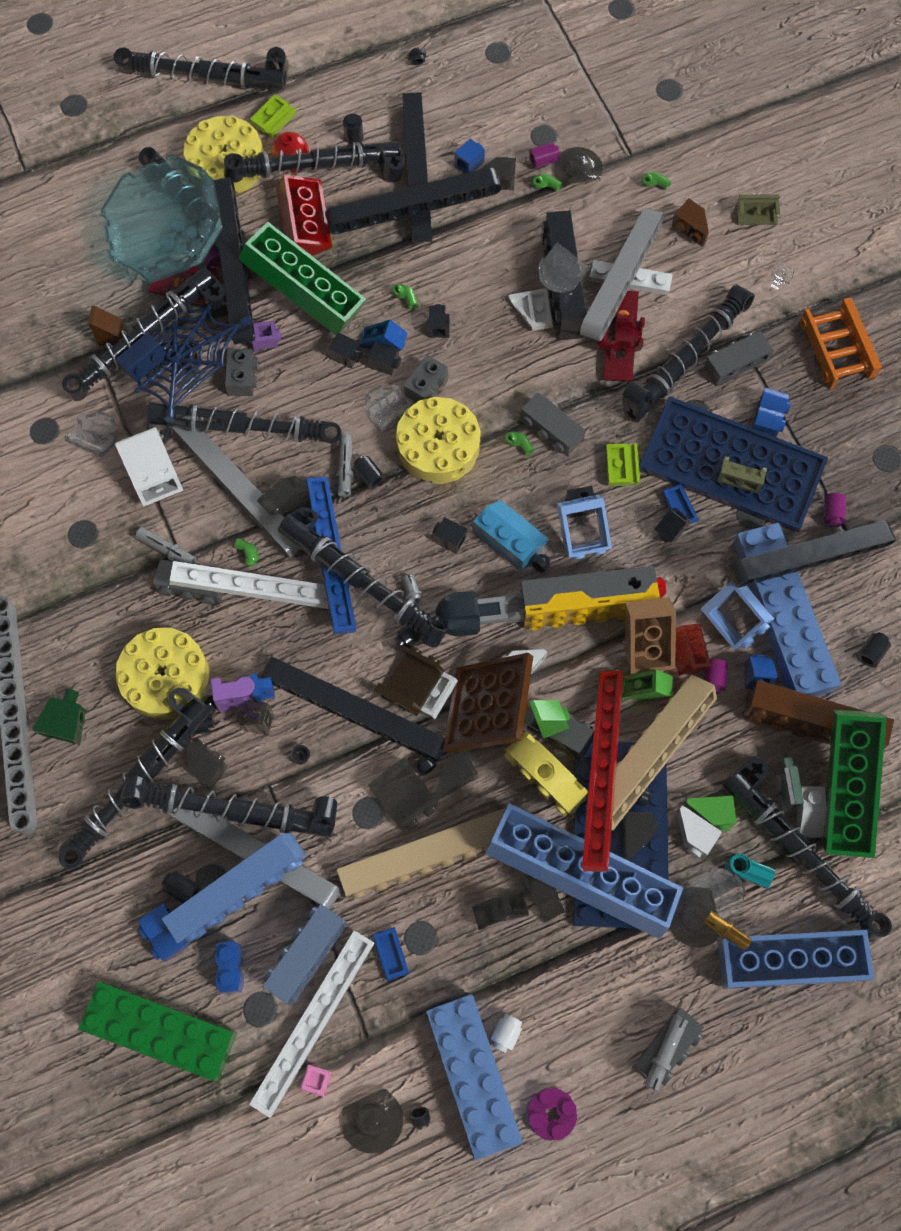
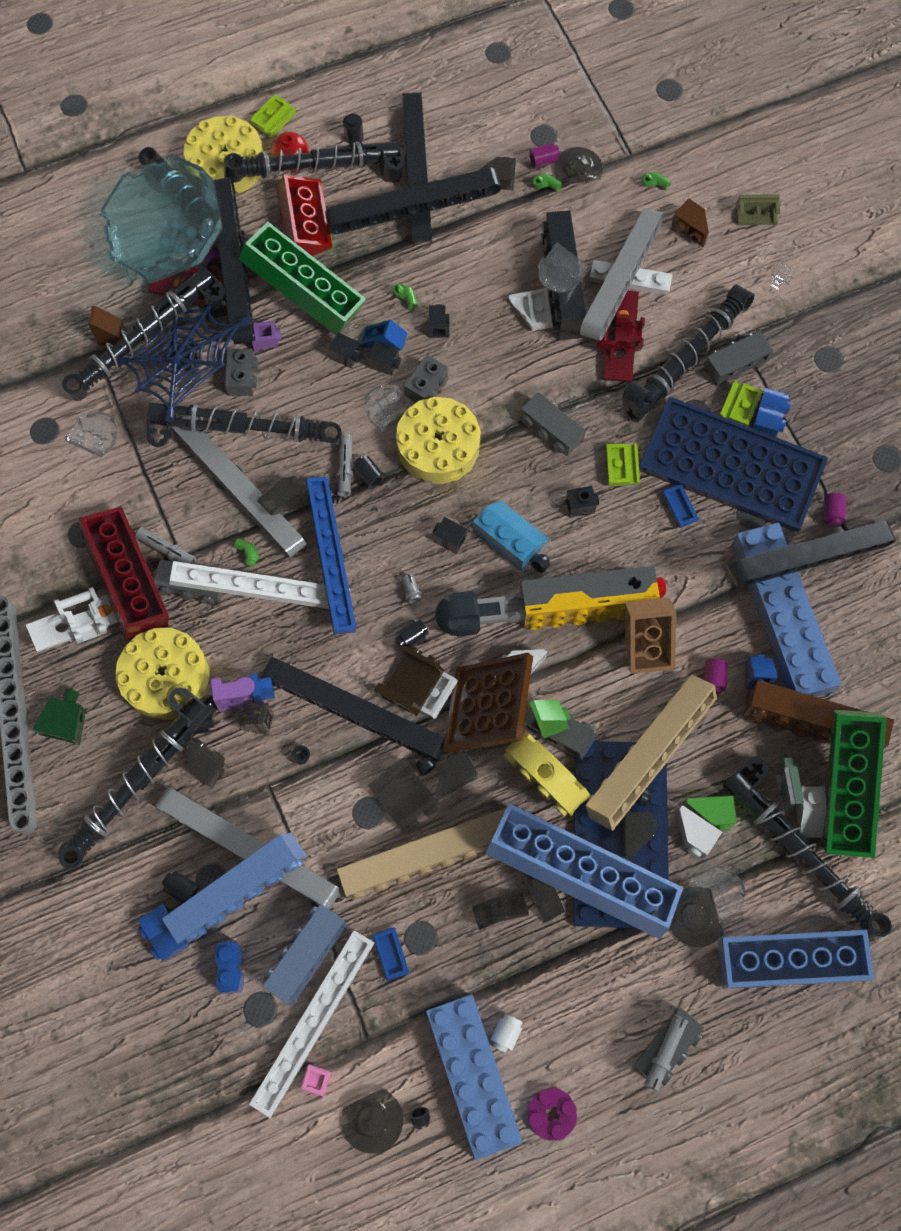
green brick [78,981,237,1081] -> none
black piece [114,47,289,90] -> none
dark blue brick [115,333,167,382] -> none
white slope [115,427,184,507] -> none
black piece [120,776,338,838] -> none
black piece [278,507,449,647] -> none
black plate [407,48,426,65] -> none
blue brick [454,138,485,174] -> none
bright green arm [505,432,535,456] -> none
light blue window [557,495,612,559] -> none
red plate [582,670,623,872] -> none
bright green slope [621,670,673,701] -> none
black brick [654,507,692,543] -> none
clear red brick [675,623,711,676] -> none
light blue window [701,580,774,650] -> none
pearl gold axle [704,911,752,950] -> none
olive hinge [717,456,767,494] -> none
teal piece [725,854,775,889] -> none
orange fence [800,297,882,389] -> none
black brick [857,632,891,668] -> none
none -> white piece [26,587,117,652]
none -> dark red brick [79,506,169,641]
none -> lime plate [720,380,763,426]

